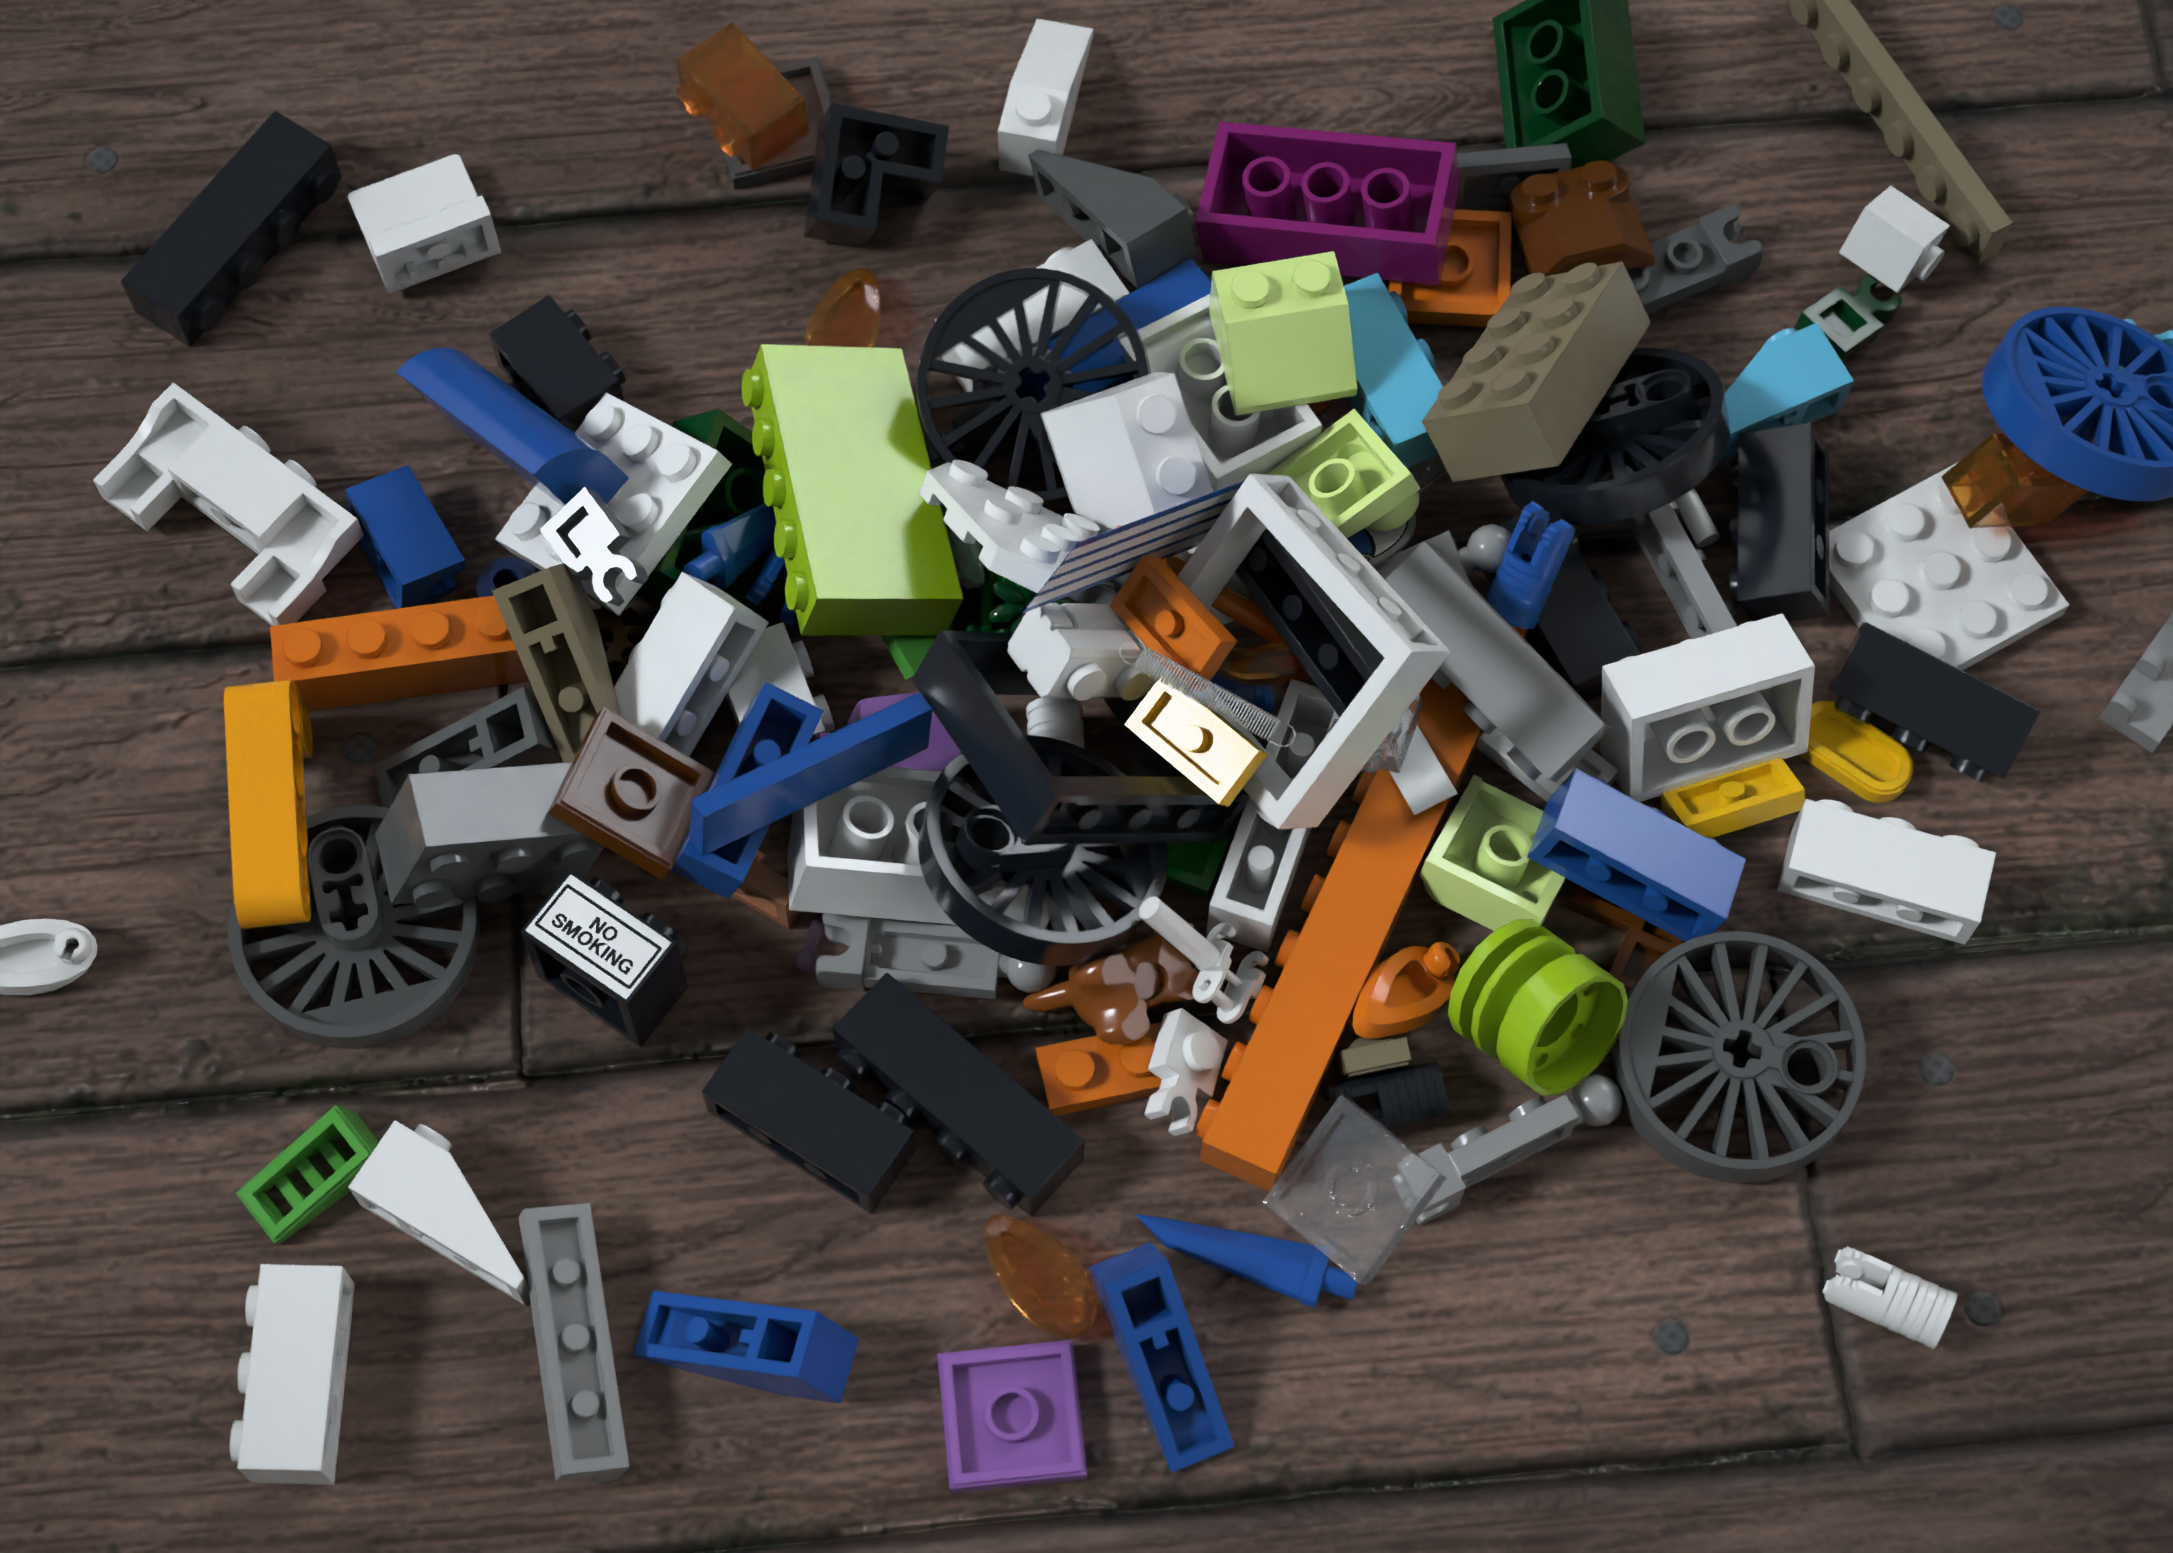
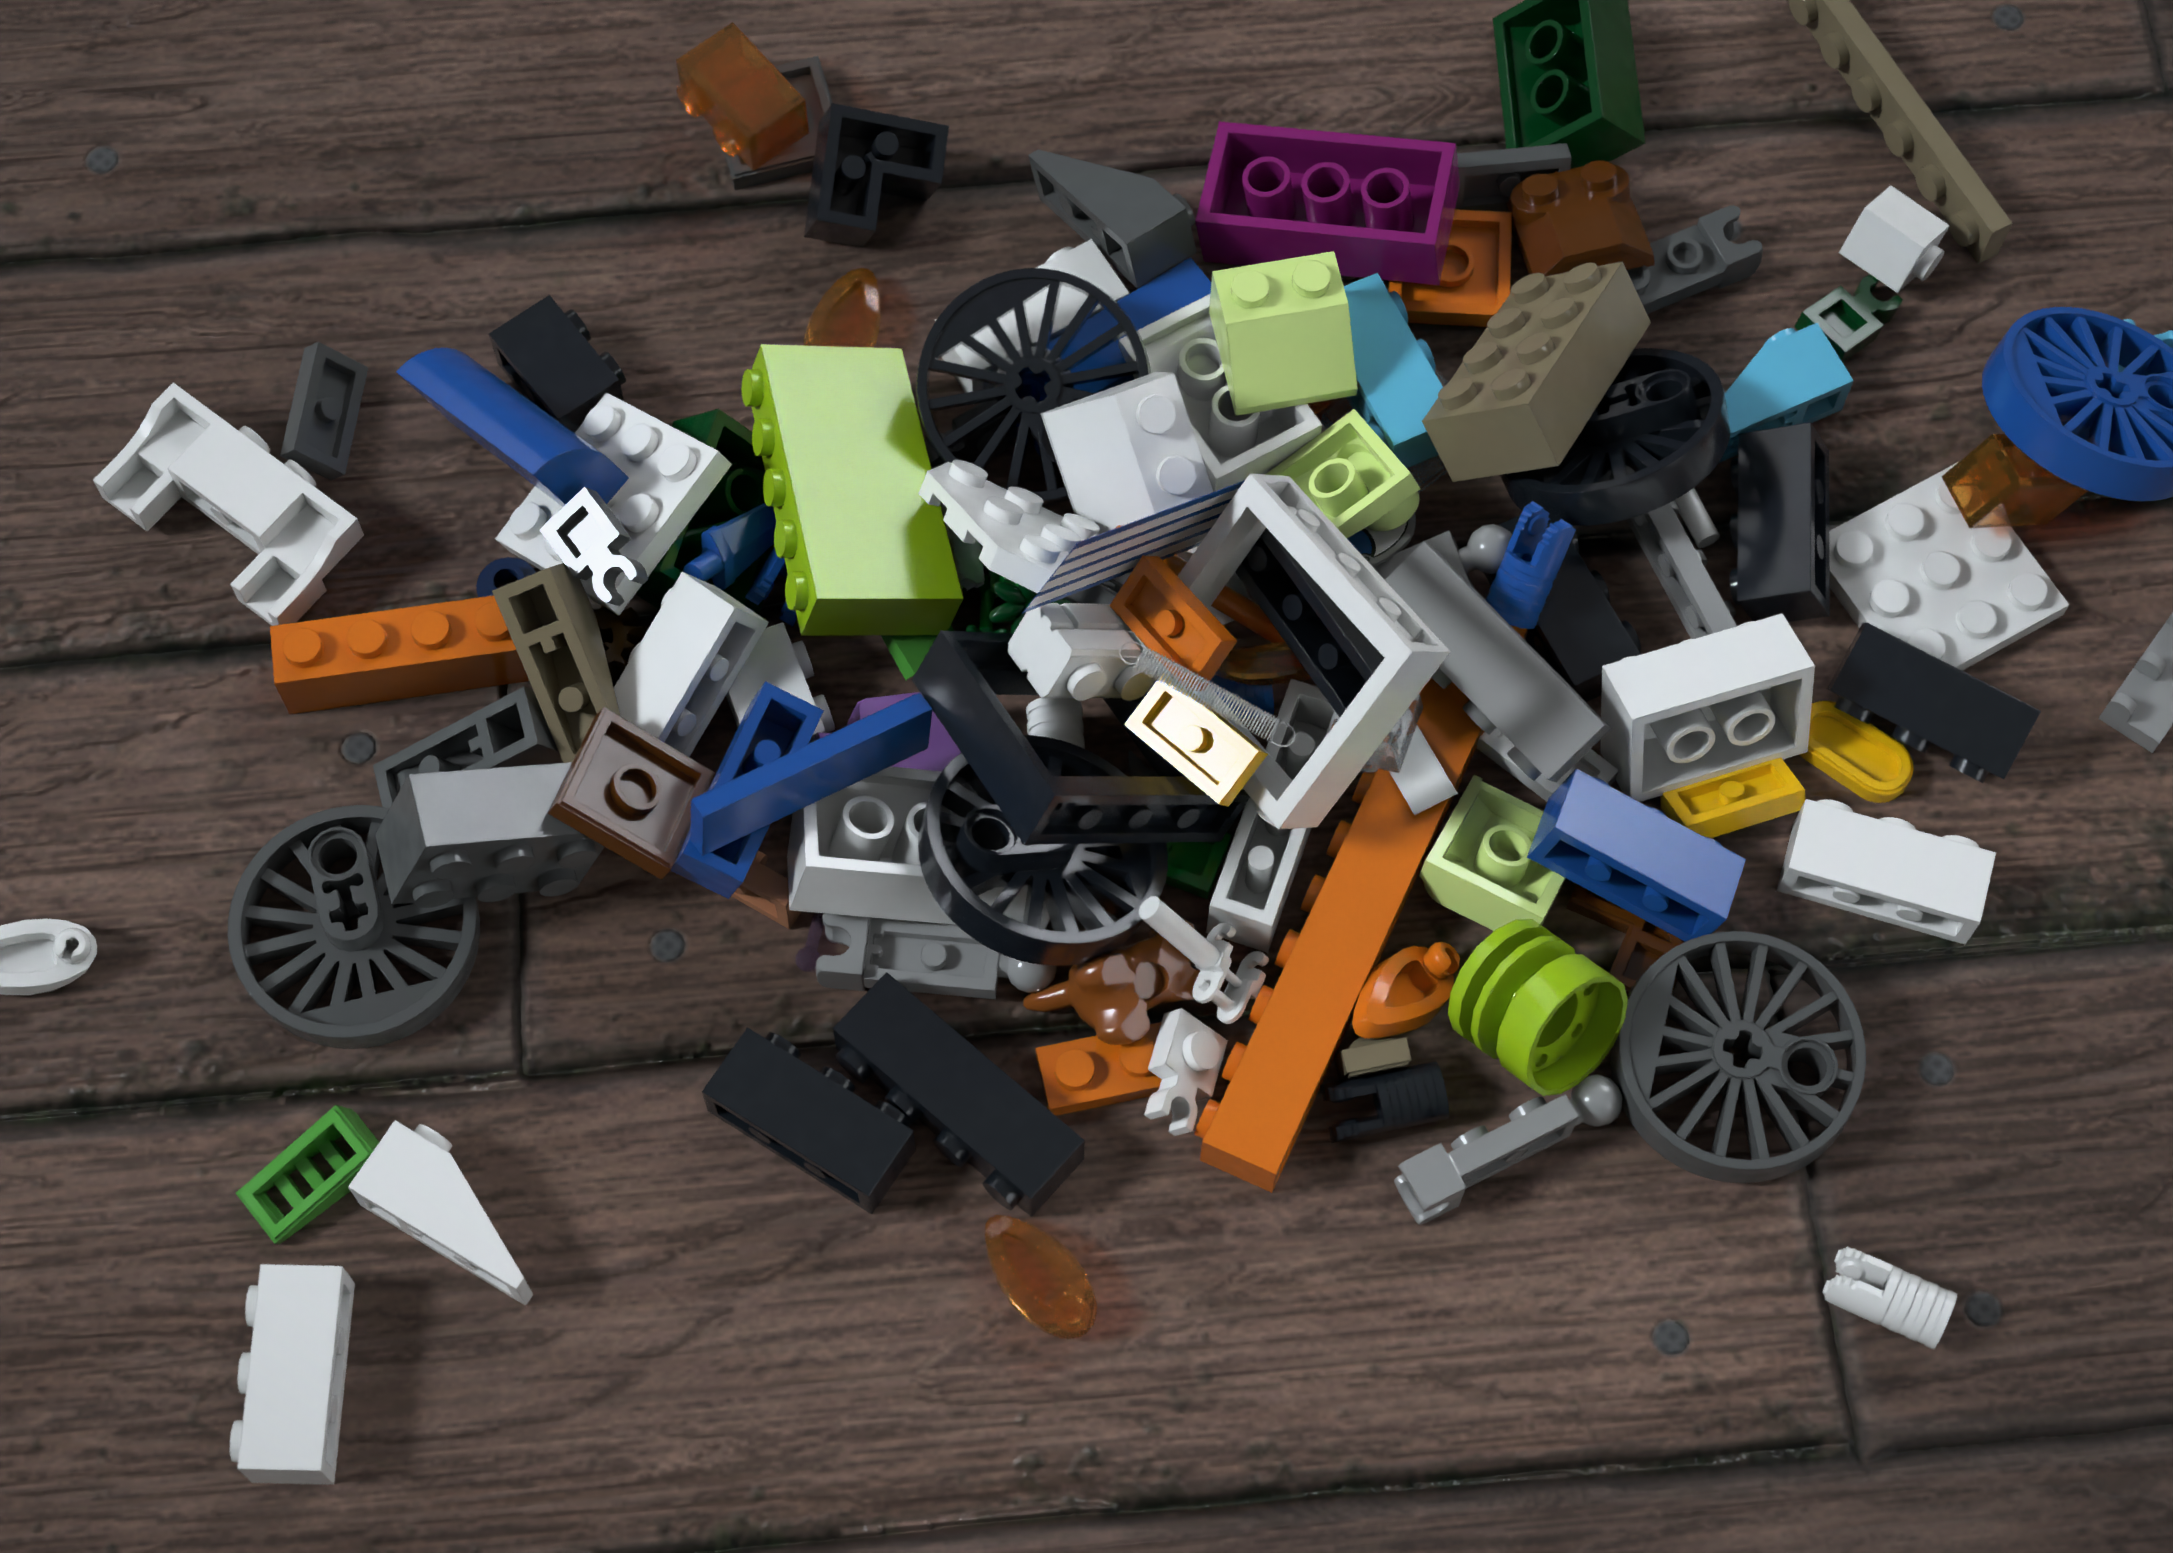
black brick [121,111,342,347] -> none
light orange beam [224,679,313,929] -> none
blue hinge [346,465,465,609] -> none
white bracket [348,154,501,294] -> none
light grey hinge [518,1203,629,1483] -> none
brick [520,870,688,1048] -> none
blue slope [633,1291,859,1404] -> none
medium lavender tile [937,1340,1087,1494] -> none
white slope [998,19,1093,176] -> none
blue slope [1088,1242,1235,1473] -> none
blue bar [1135,1214,1360,1308] -> none
clear tile [1262,1095,1447,1286] -> none
none -> dark grey plate [280,342,368,480]

